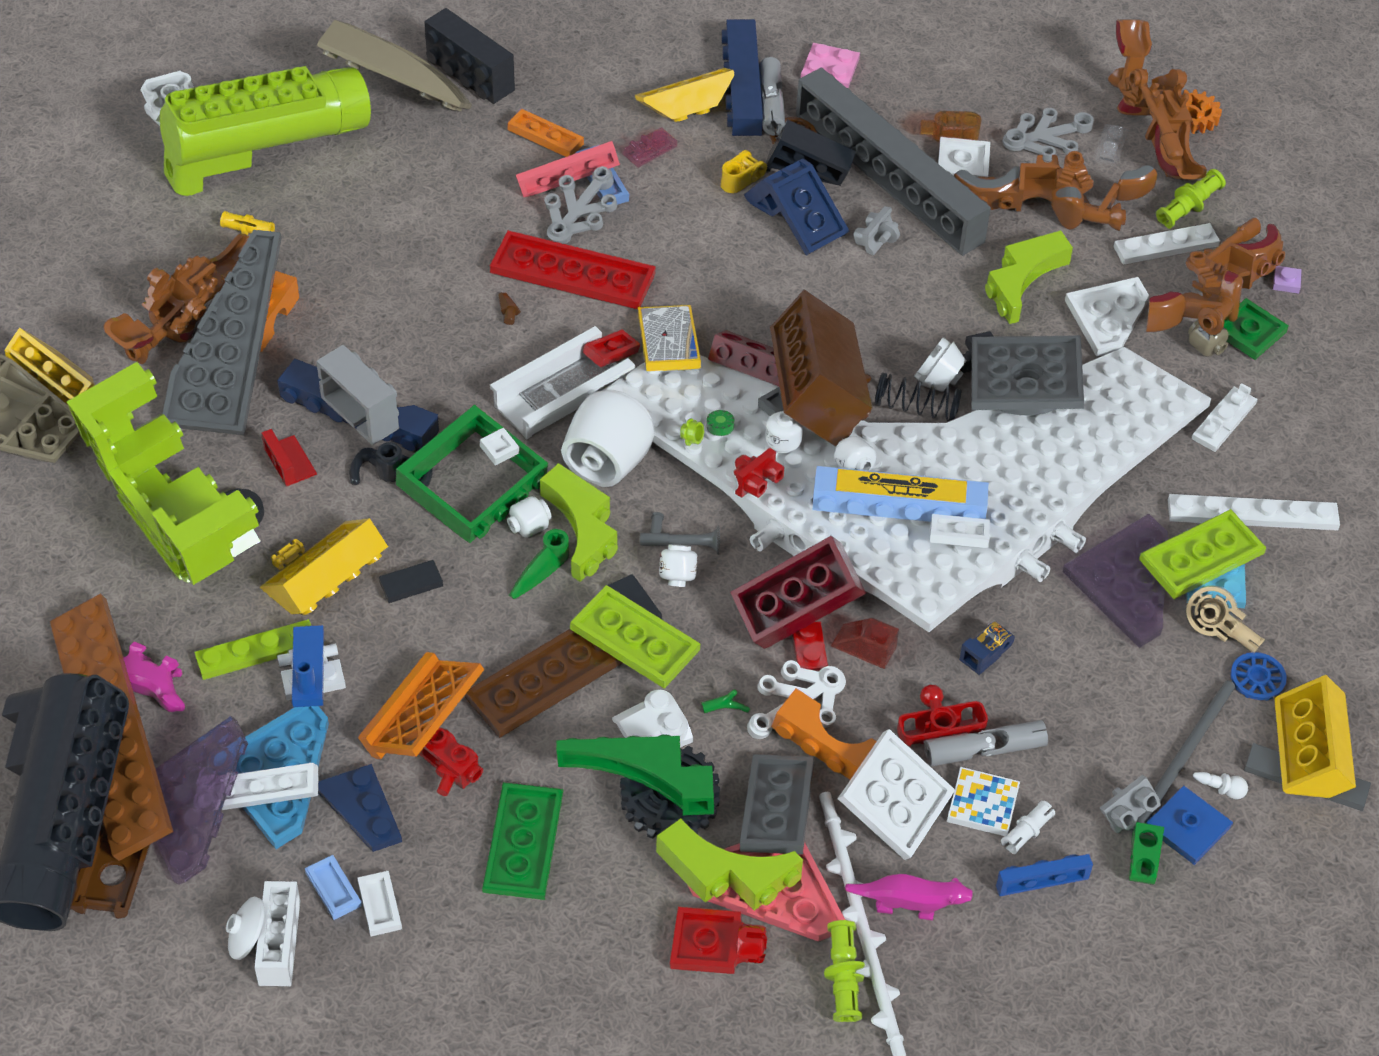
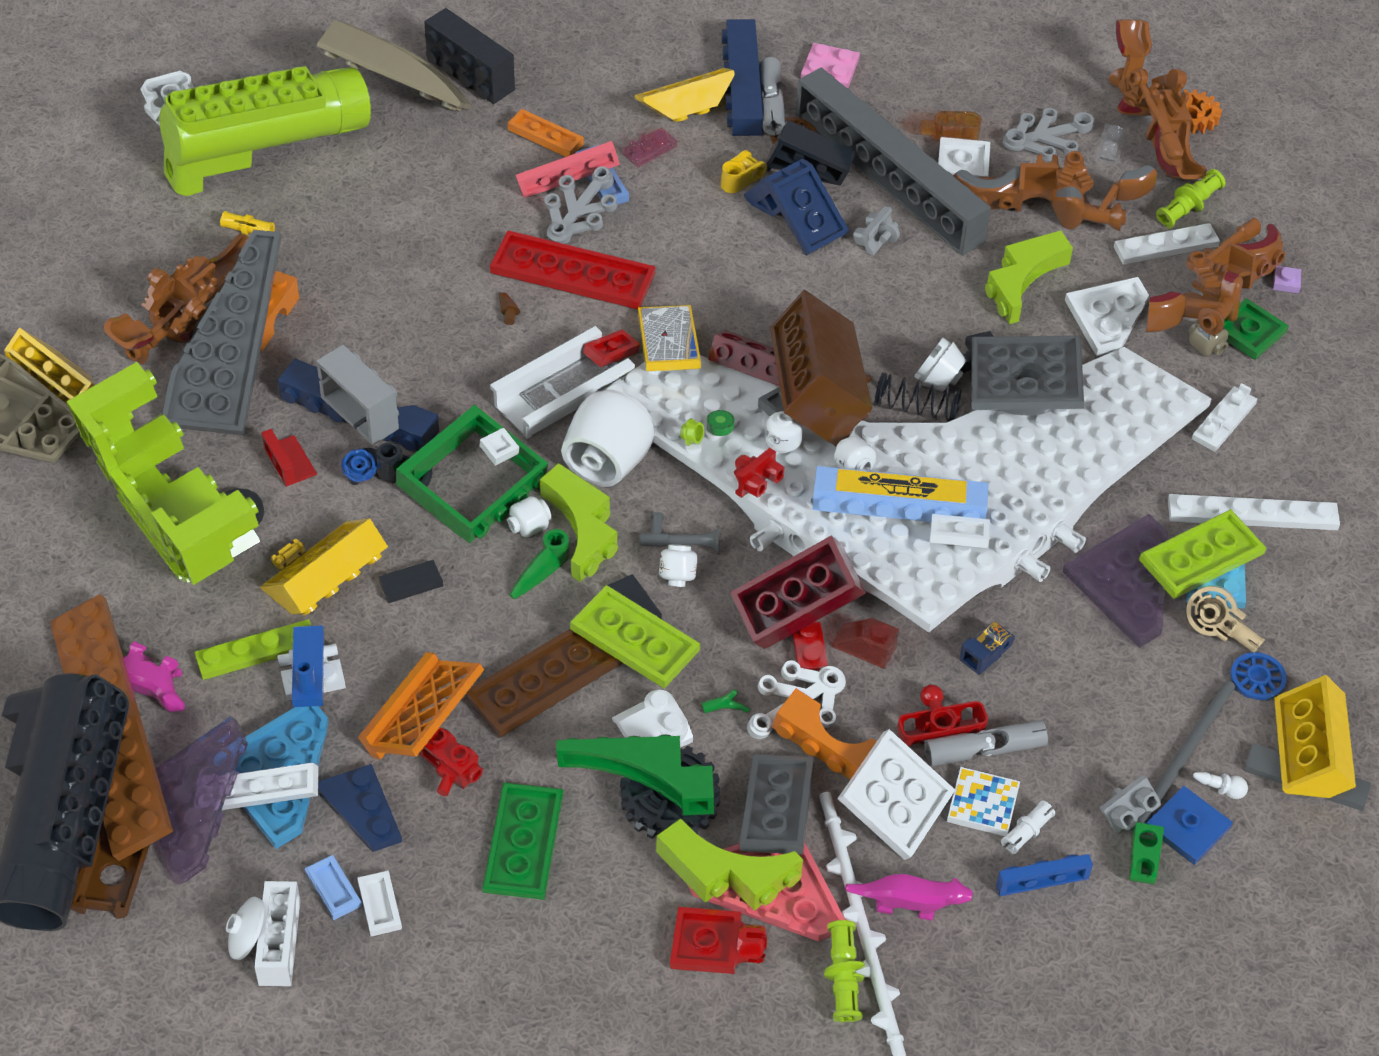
none -> blue plate [341,449,377,482]

